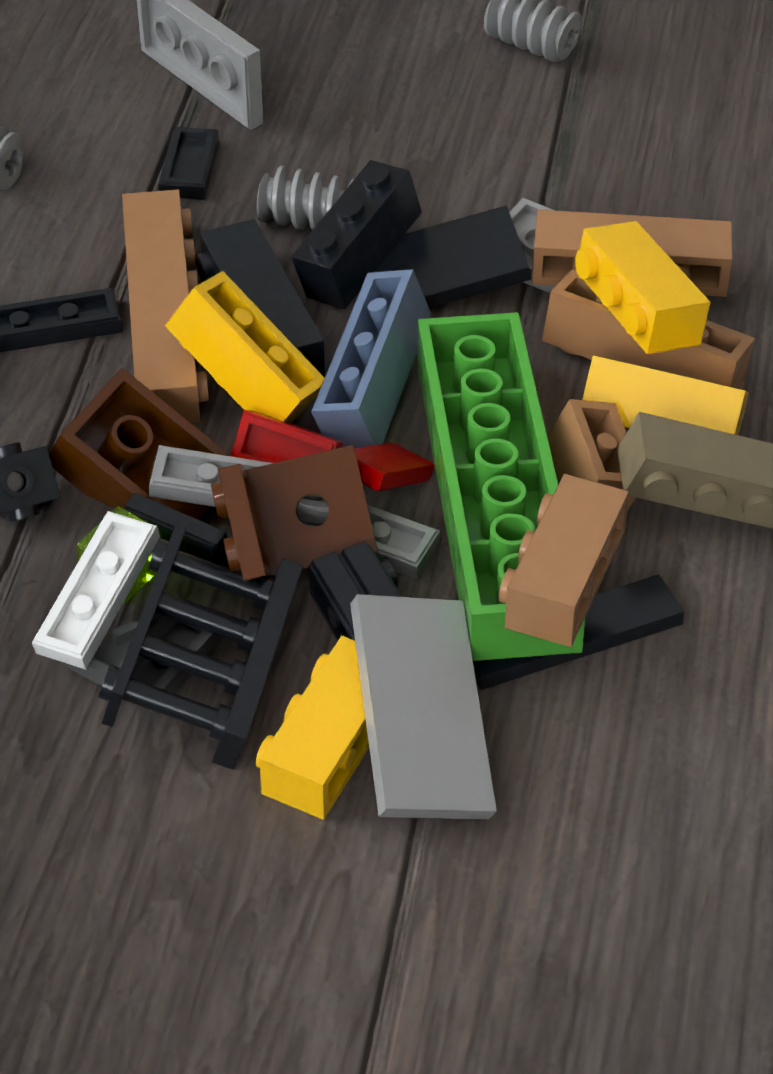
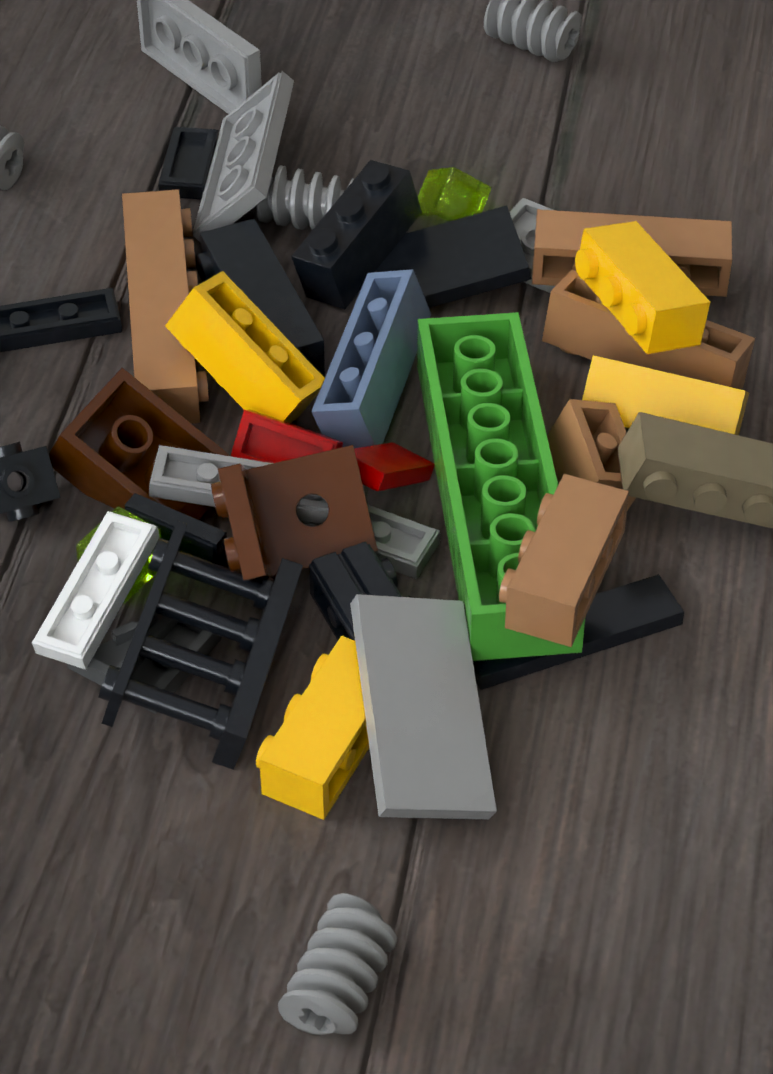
none -> light grey tile [193,71,294,242]
none -> light grey piece [278,893,397,1036]
none -> clear neon green panel [418,167,492,221]

